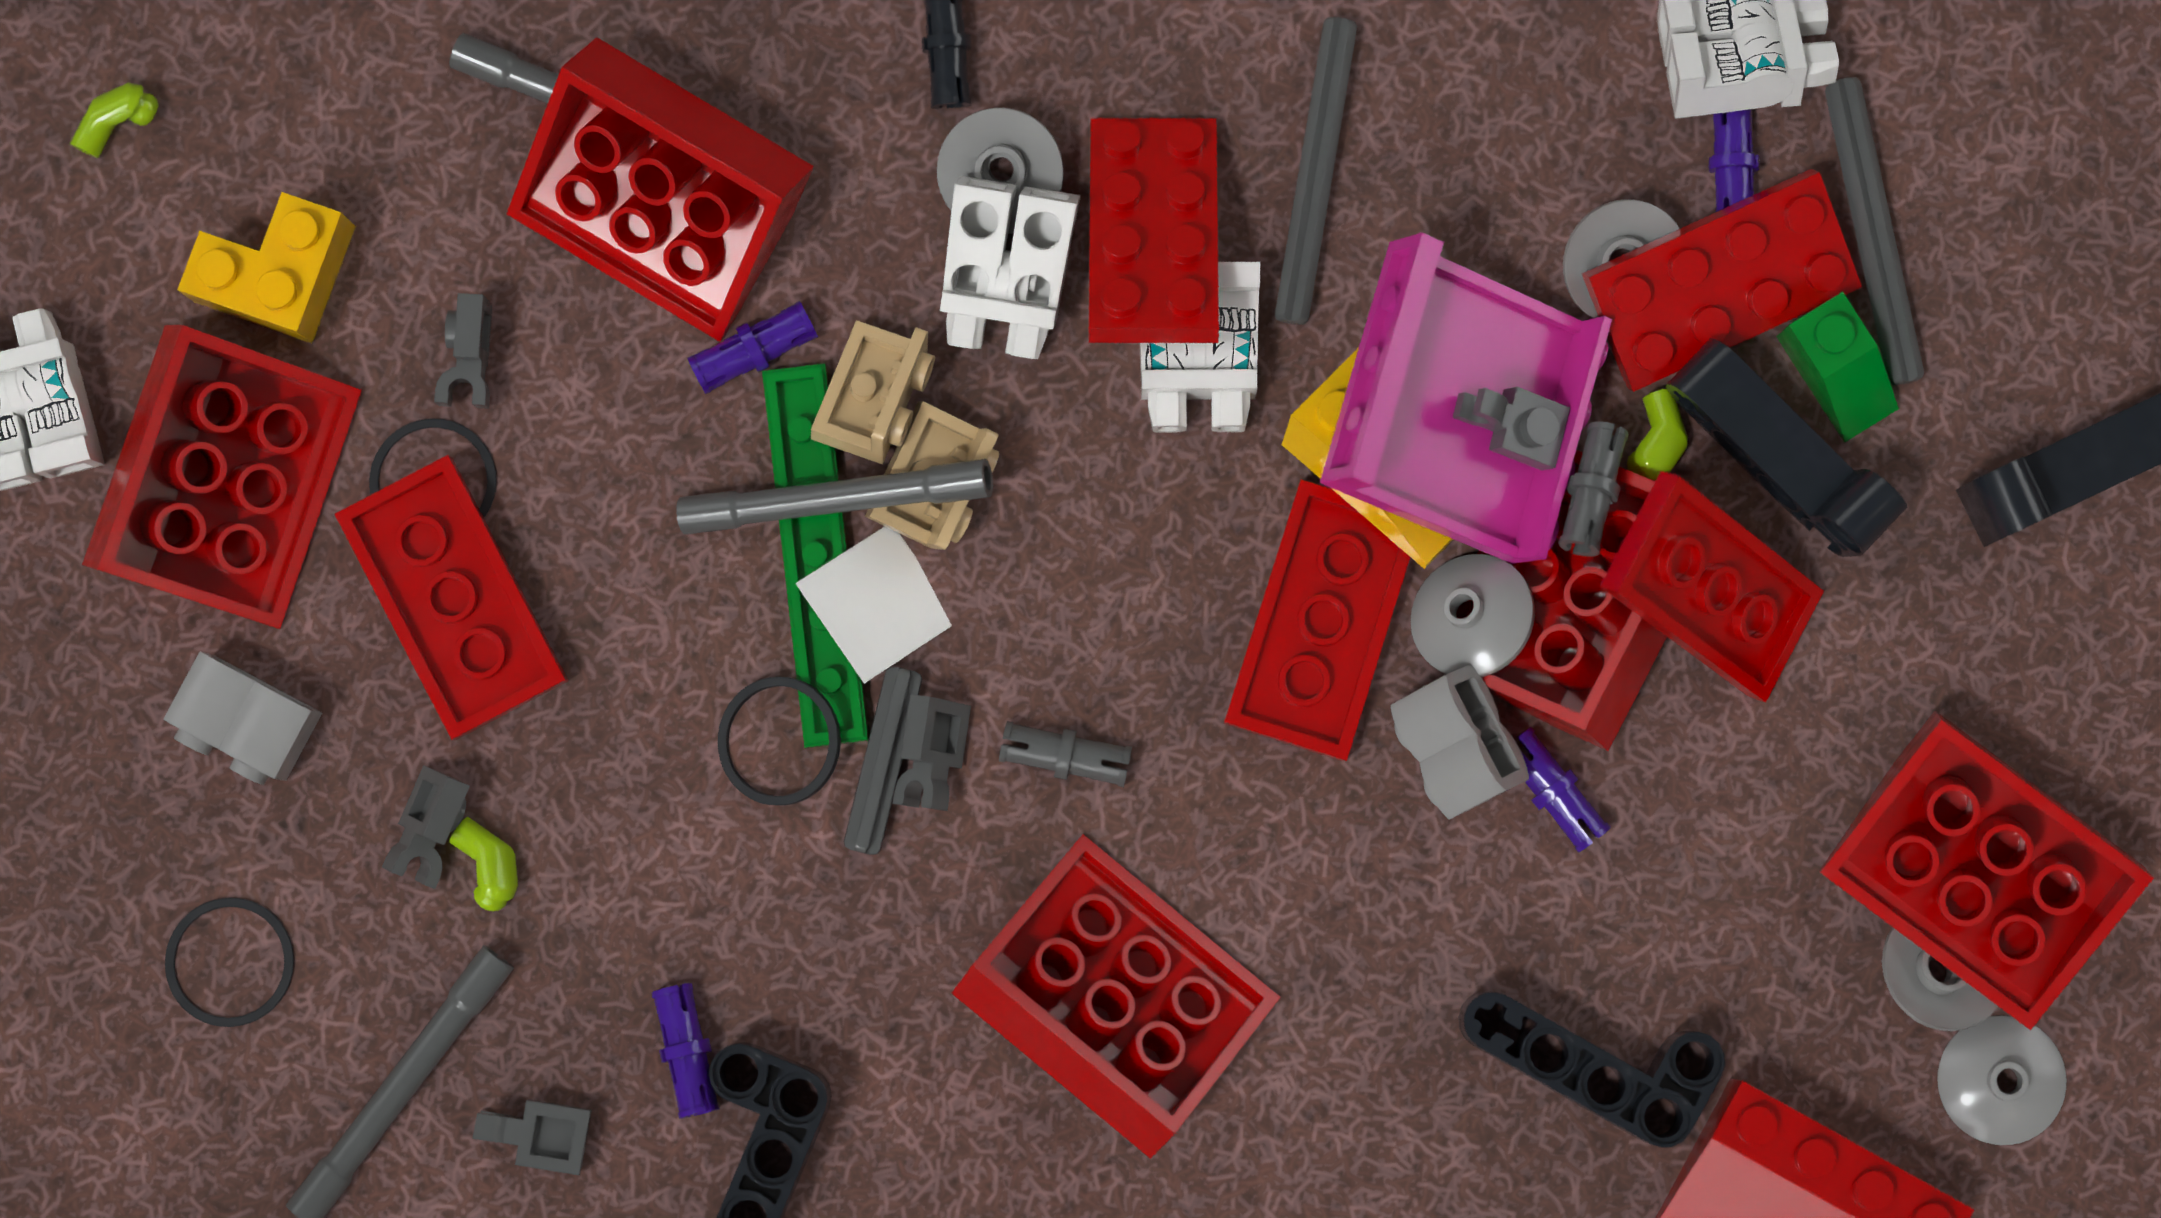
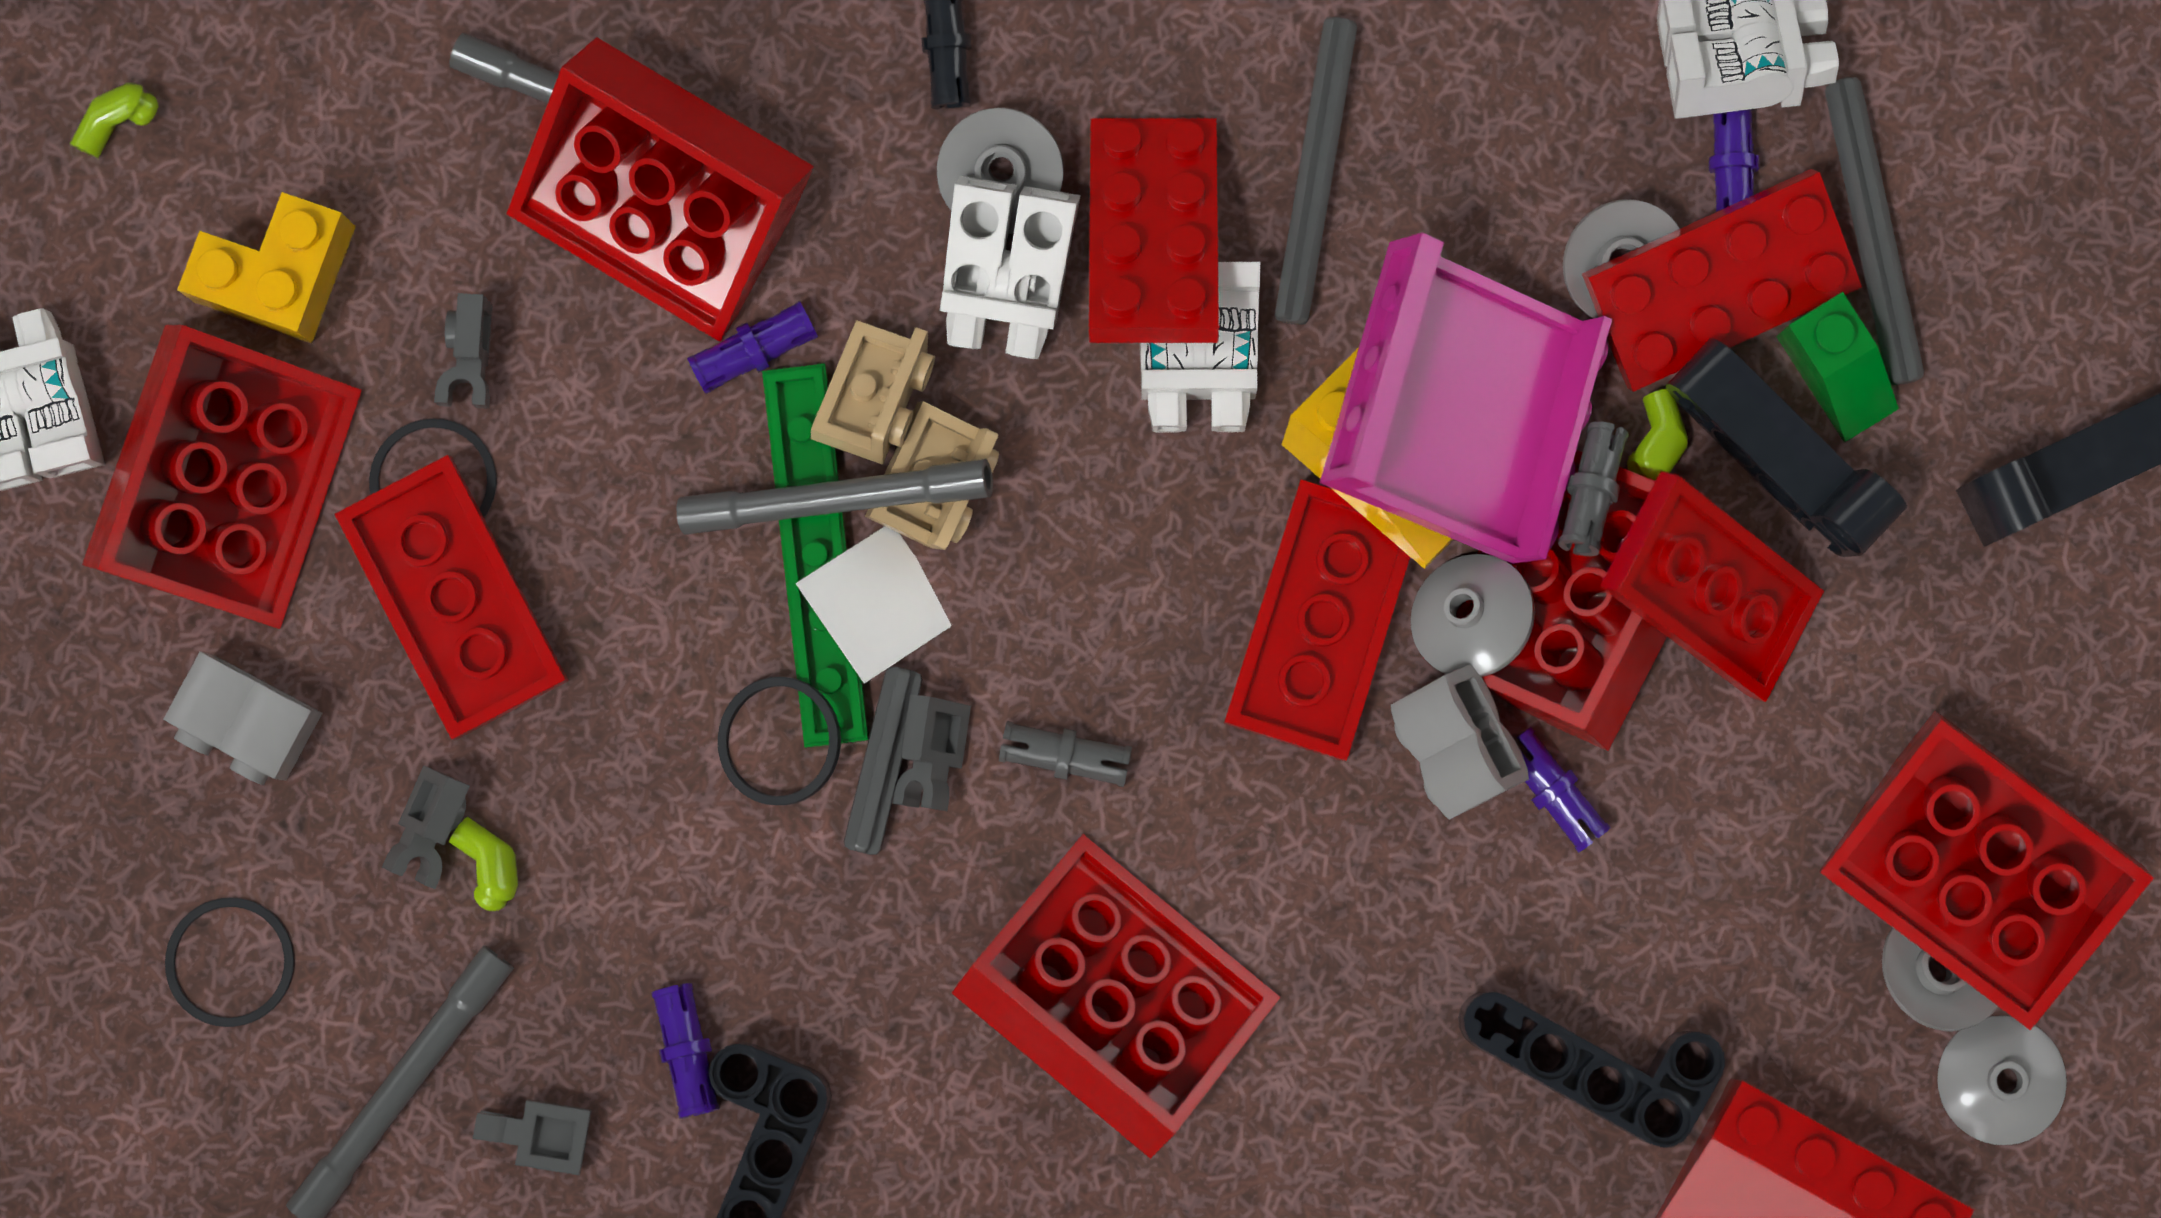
dark grey plate [1453,387,1570,471] -> none

